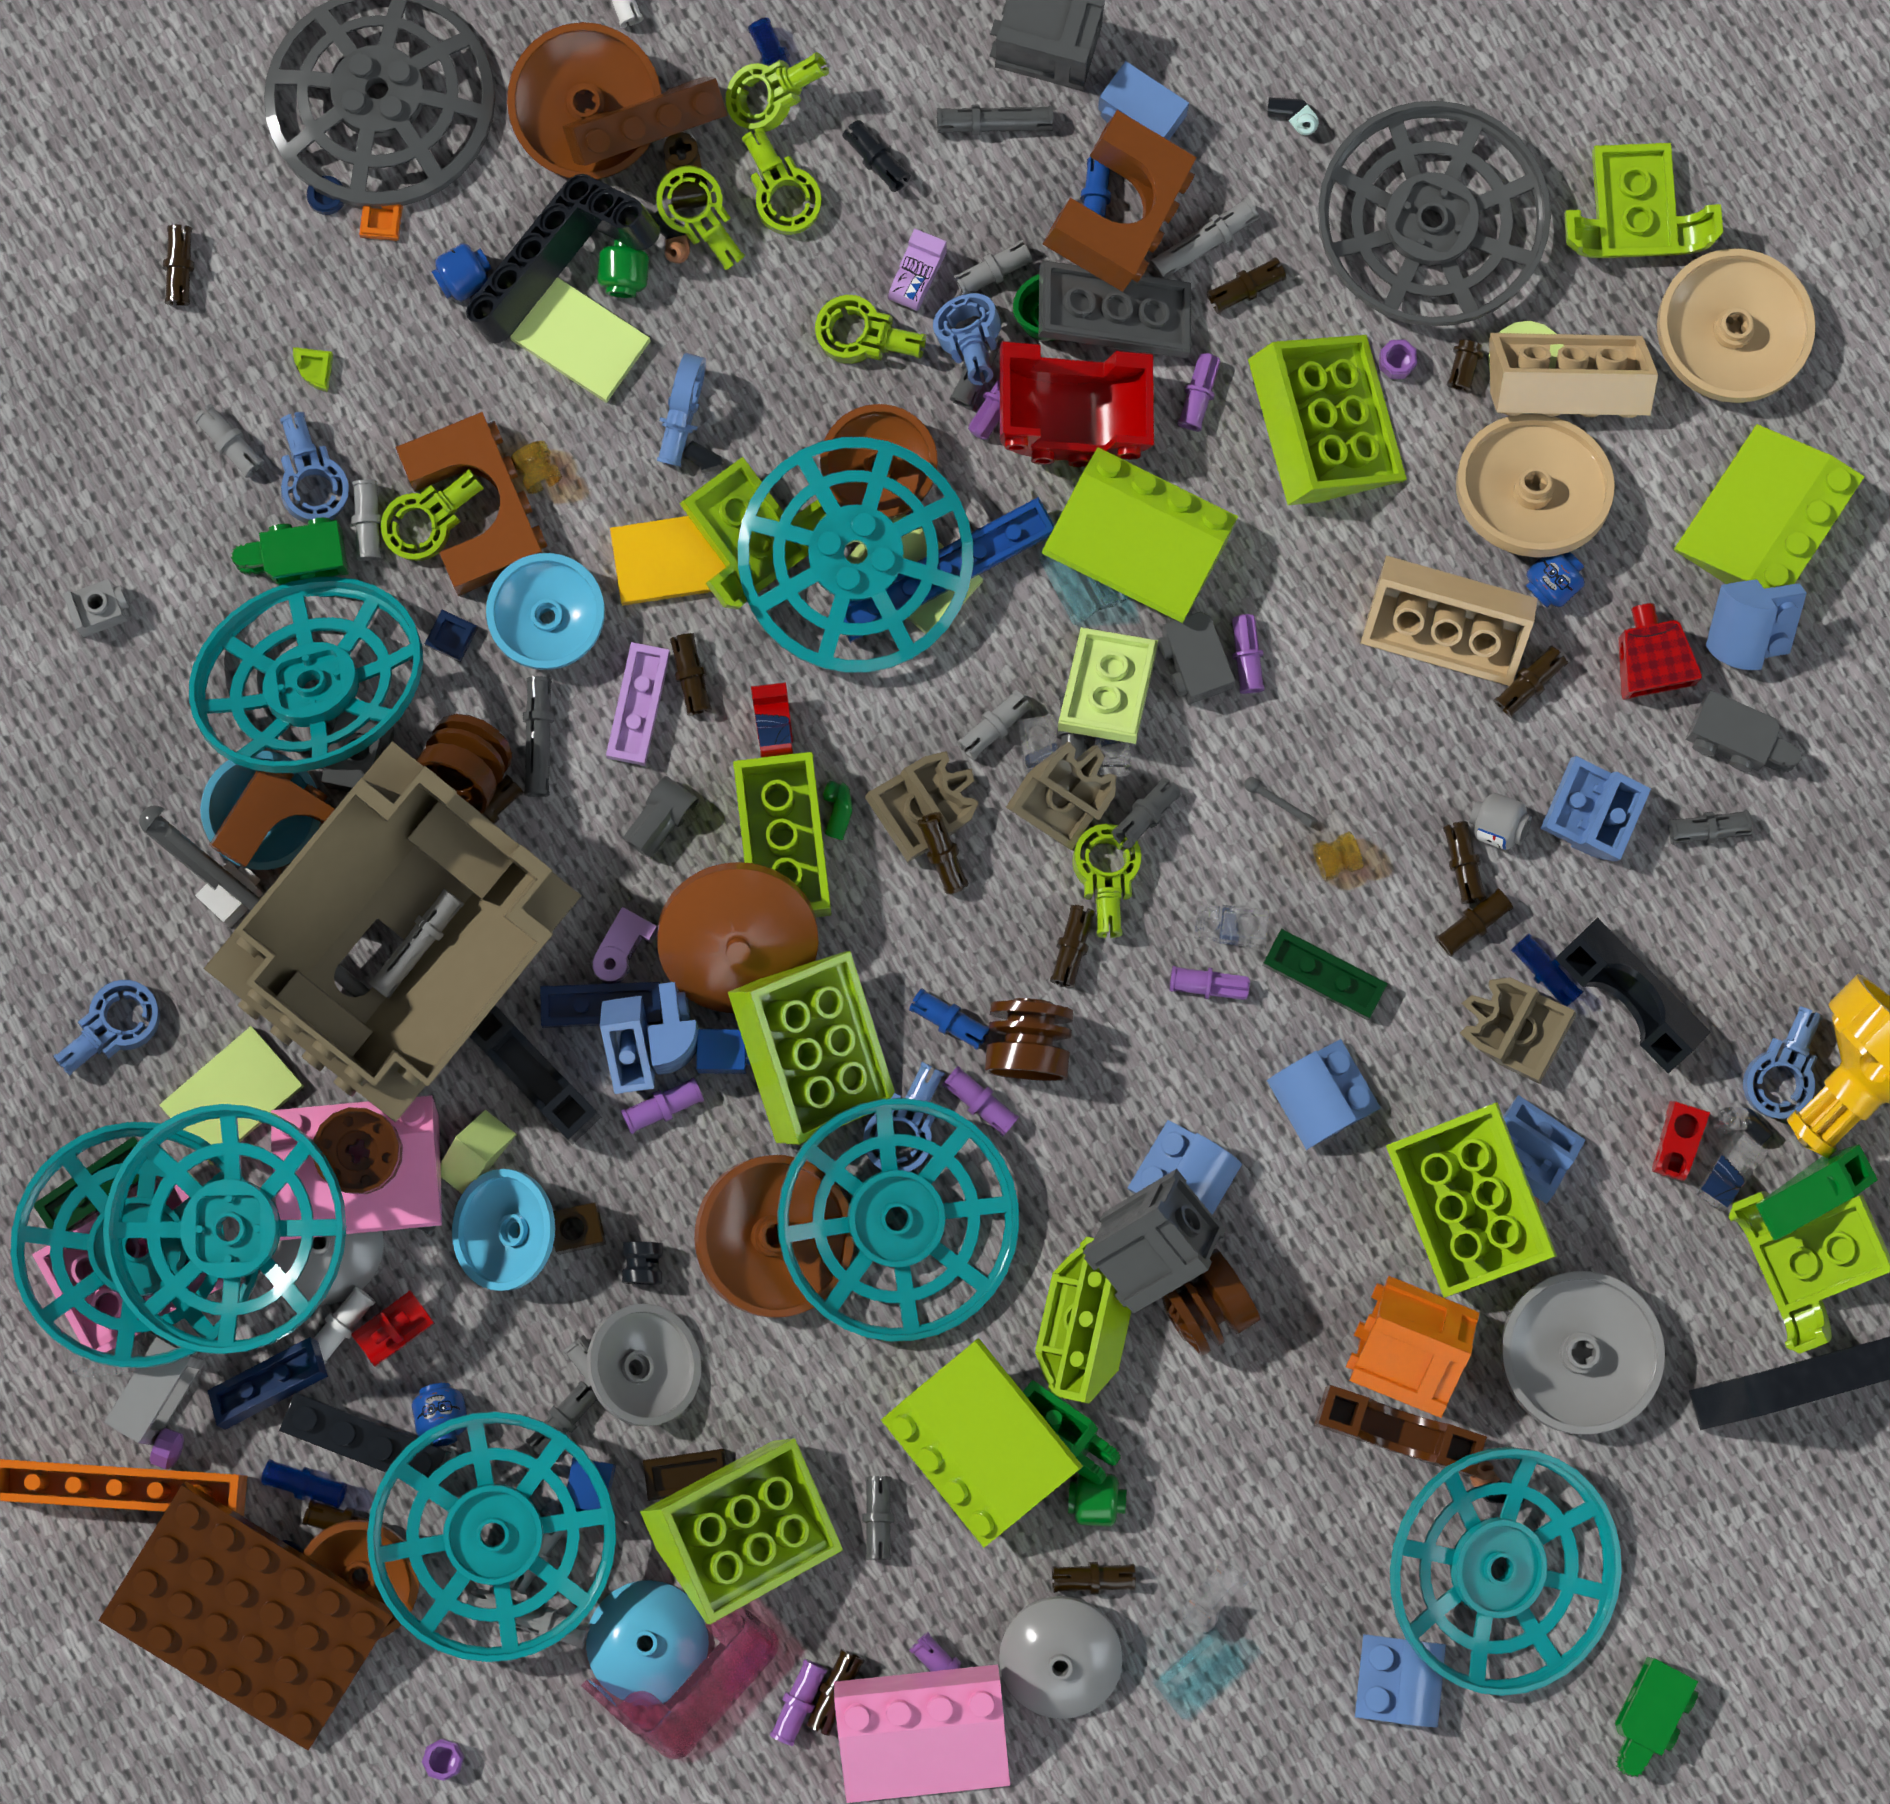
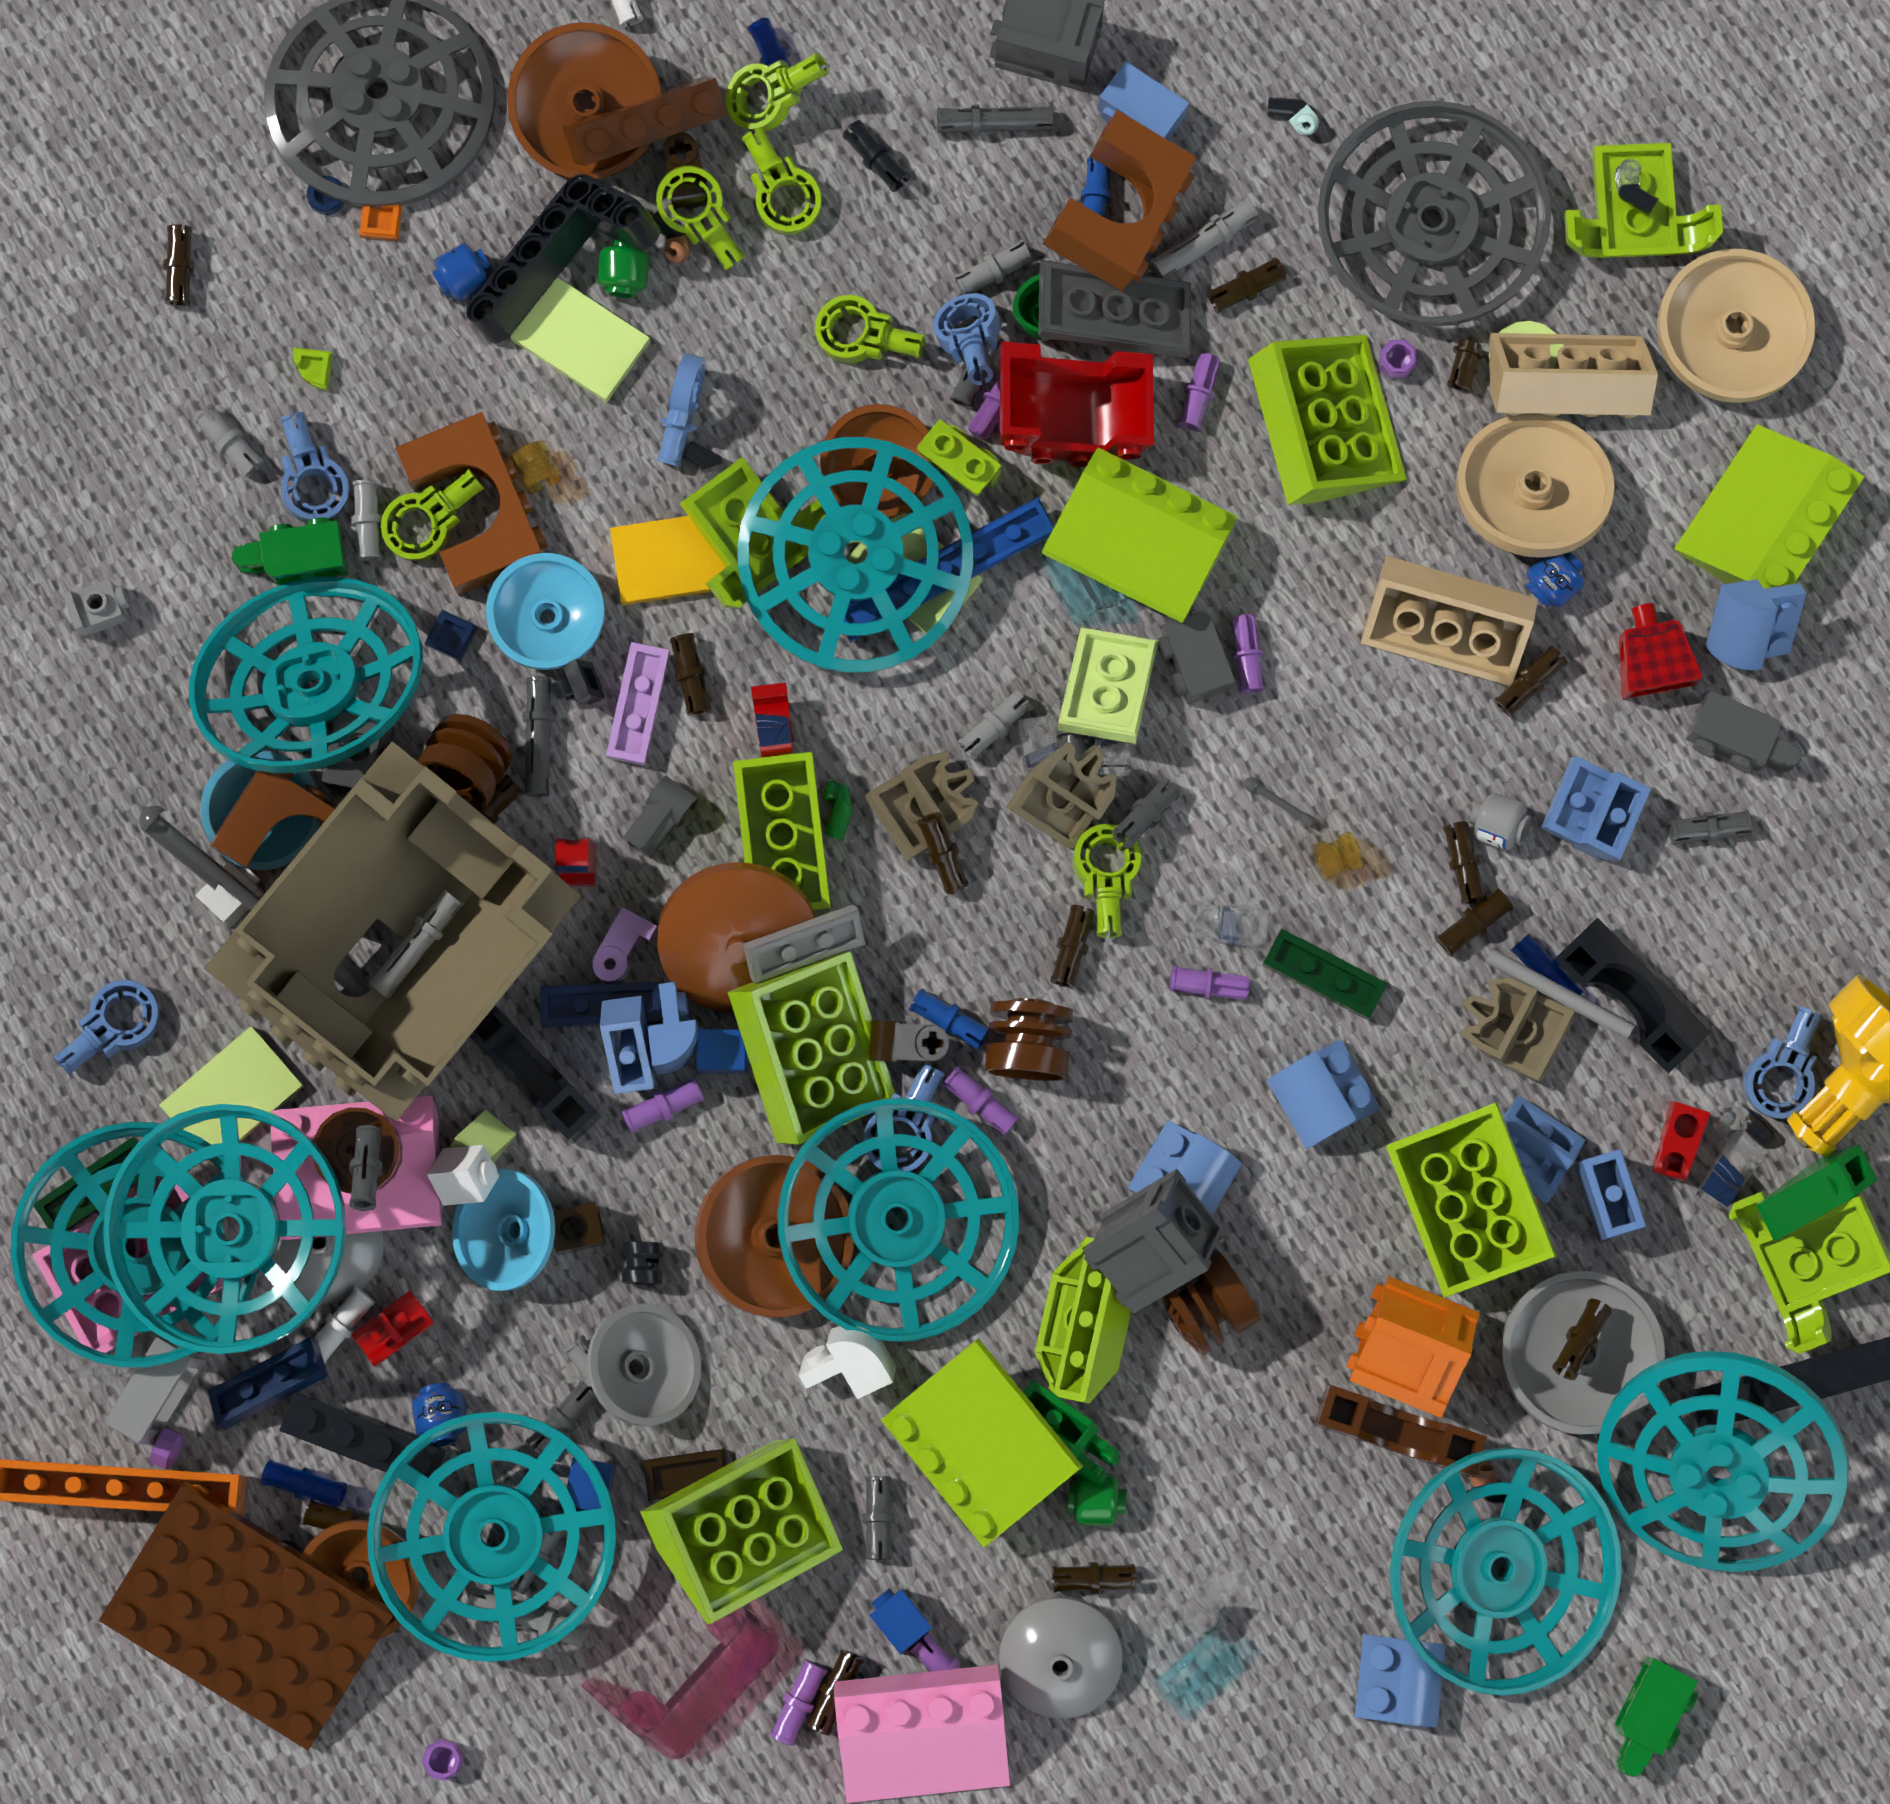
medium azure dish [586,1580,709,1705] -> none
lavender leg [888,228,947,311] -> none
none -> dark grey pin [349,1125,383,1211]
none -> white brick [427,1145,499,1206]
none -> black tile [553,659,605,704]
none -> red leg [555,838,597,887]
none -> light grey tile [743,904,866,984]
none -> white brick [798,1326,897,1399]
none -> dark brown piece [869,1020,949,1062]
none -> blue brick [869,1588,932,1654]
none -> lime bracket [917,419,1002,496]
none -> light grey bar [1485,949,1635,1040]
none -> dark brown pin [1552,1298,1612,1380]
none -> medium blue brick [1574,1149,1646,1242]
none -> teal dish [1597,1351,1849,1572]
none -> arm [1614,159,1659,215]

